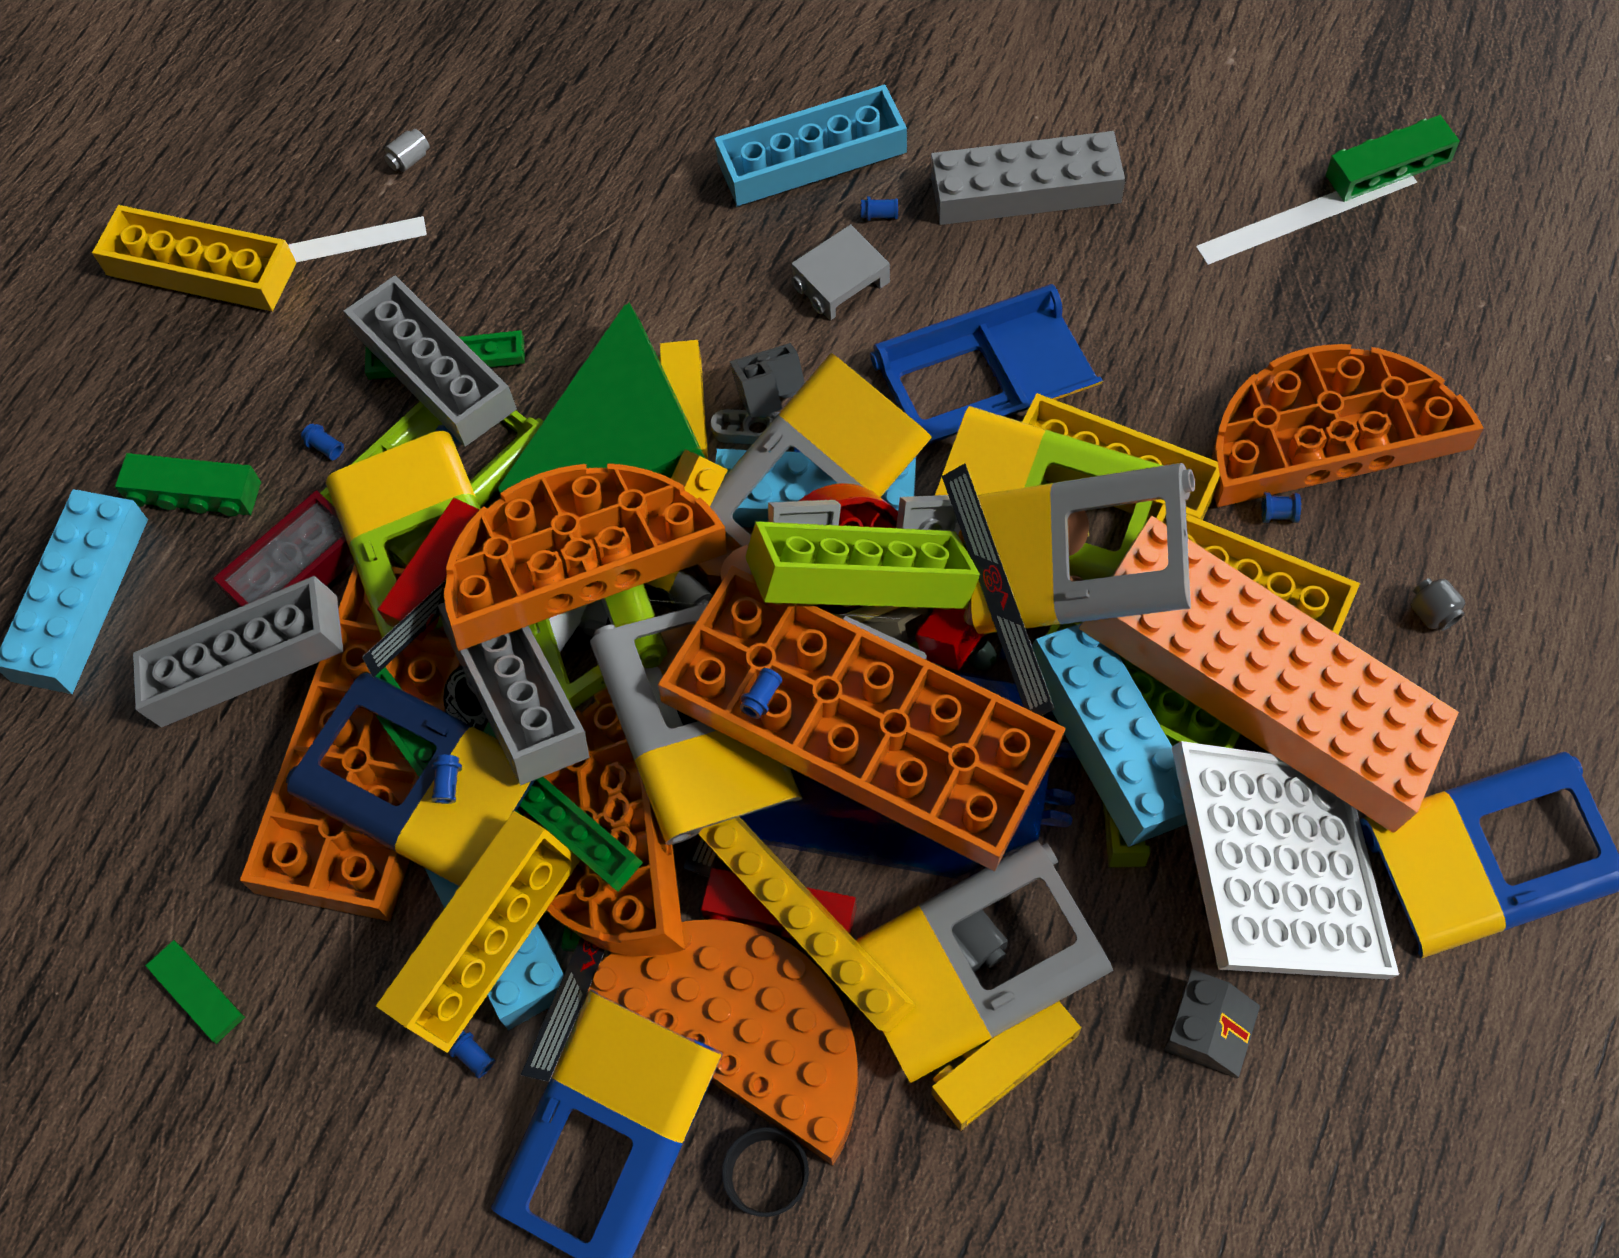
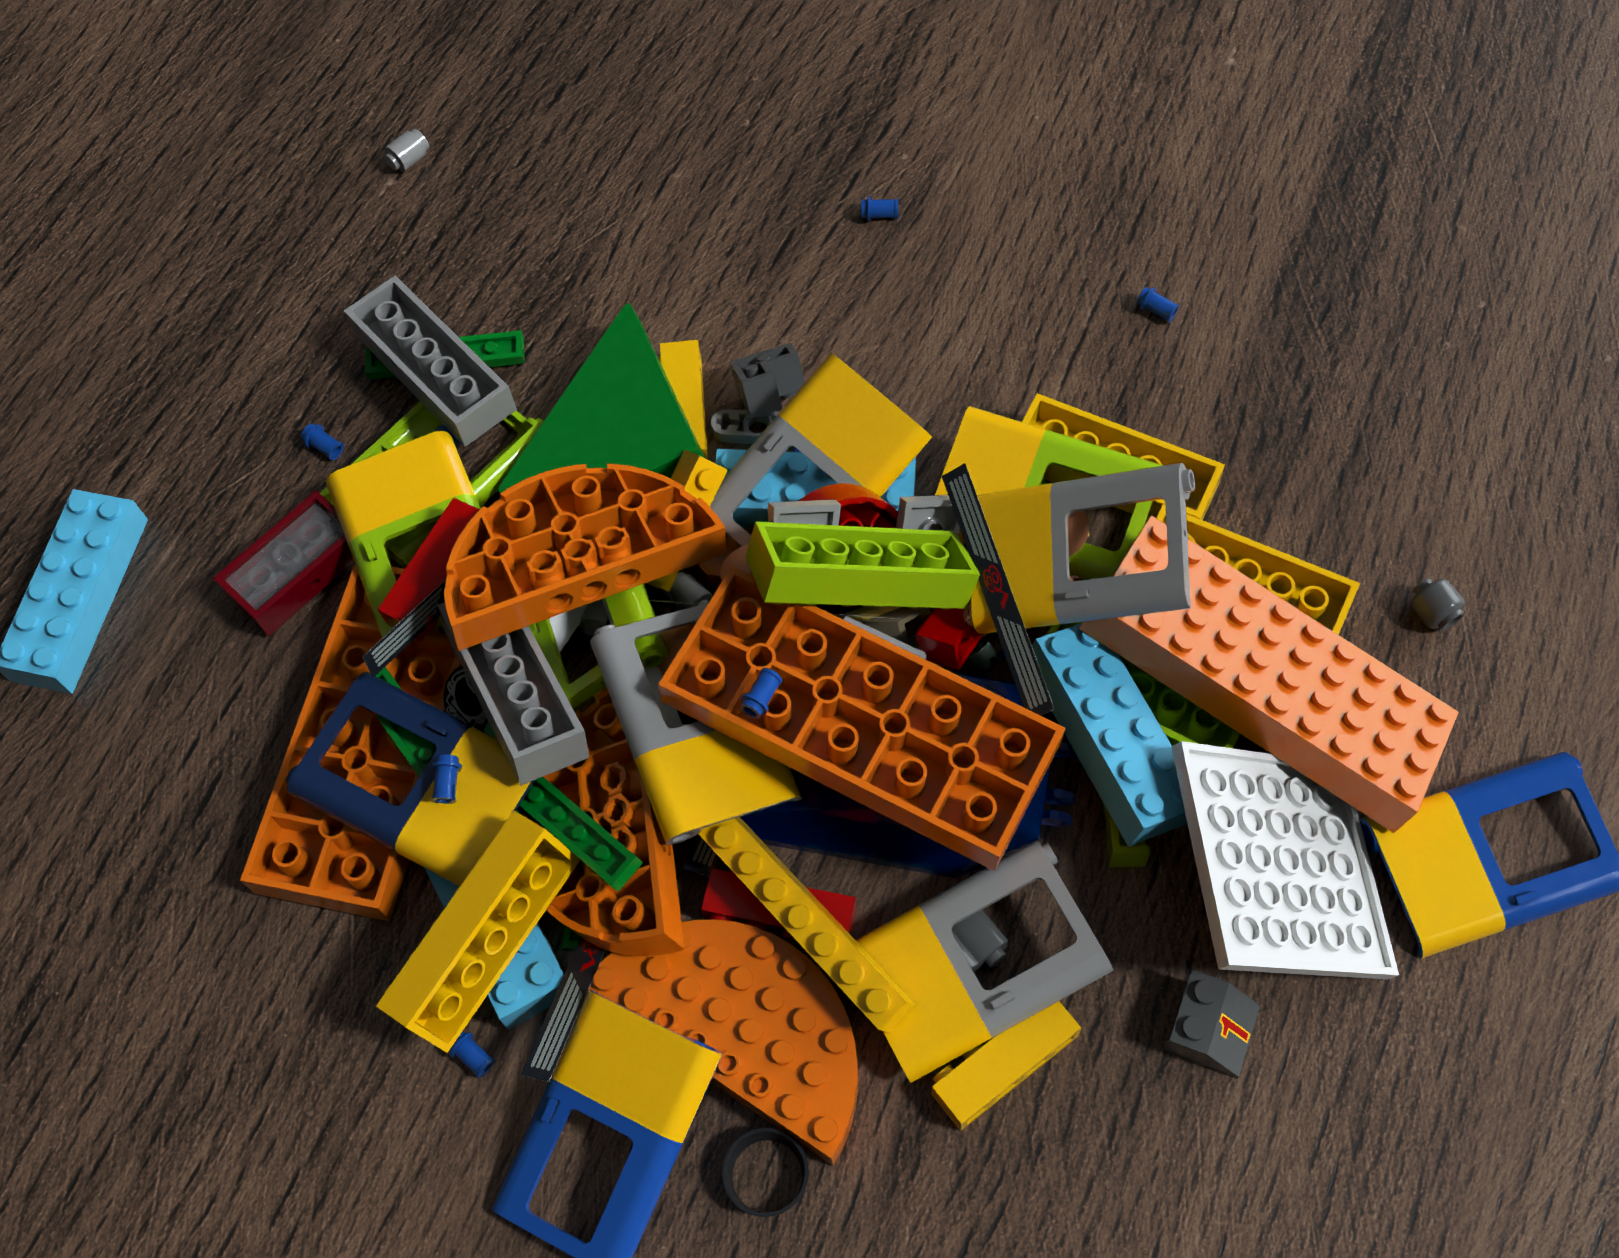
yellow brick [92,205,296,312] -> none
green brick [115,453,261,517] -> none
light grey brick [133,576,343,728] -> none
green tile [145,940,245,1044] -> none
white sticker [288,216,427,263] -> none
medium azure brick [715,85,907,206] -> none
light grey panel [791,224,890,320] -> none
blue piece [870,284,1103,446] -> none
light grey brick [931,131,1125,225] -> none
white sticker [1196,176,1417,265] -> none
orange brick [1211,344,1484,507] -> none
blue bush [1261,492,1301,523] -> none
green brick [1325,114,1460,202] -> none
none -> blue pin [1136,287,1179,323]

